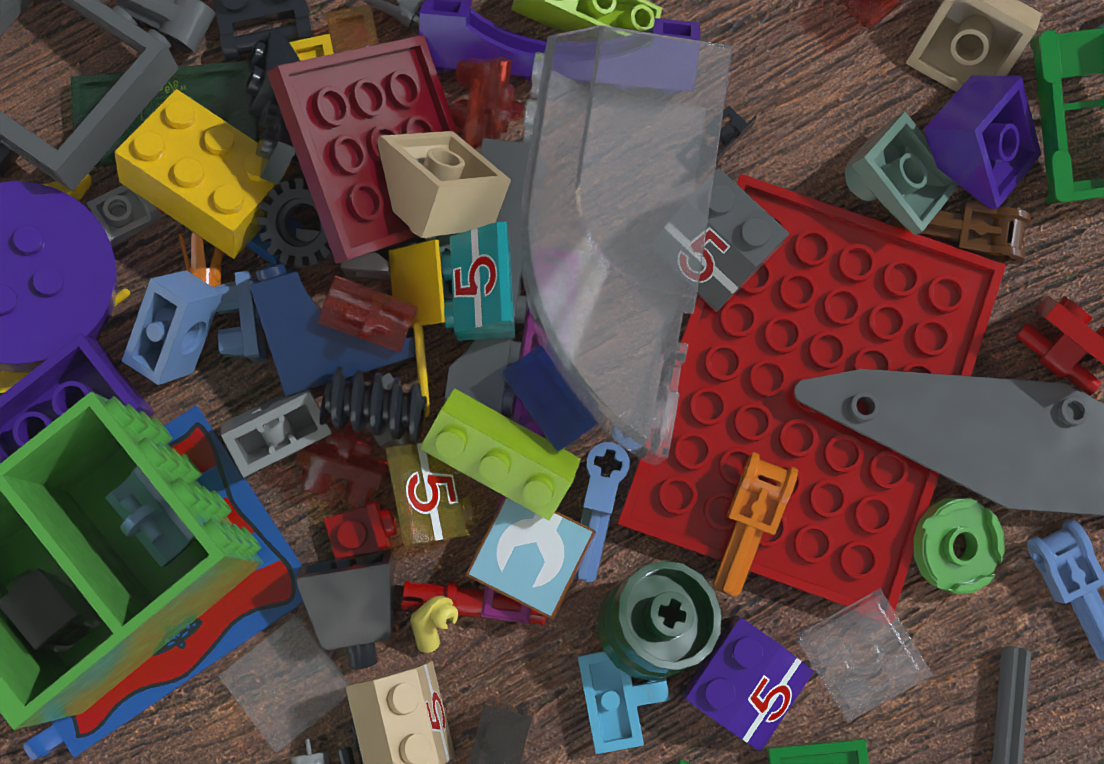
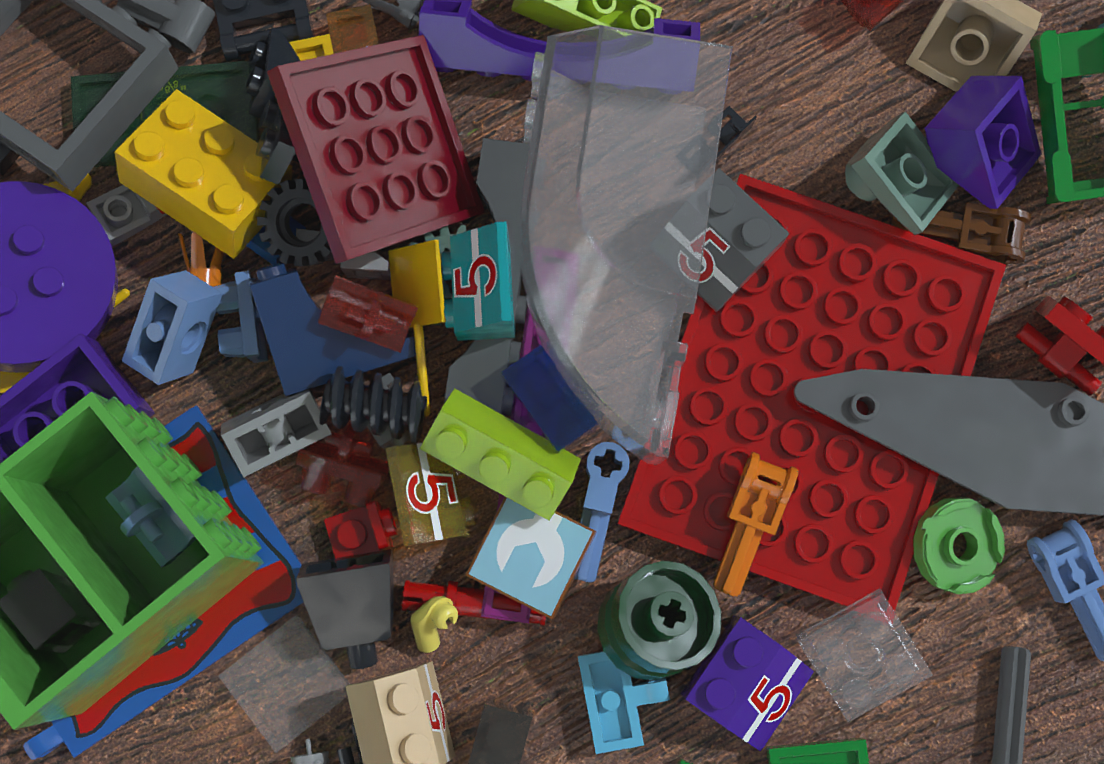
tan slope [378,131,511,239] -> none
clear red hips [451,56,525,148] -> none

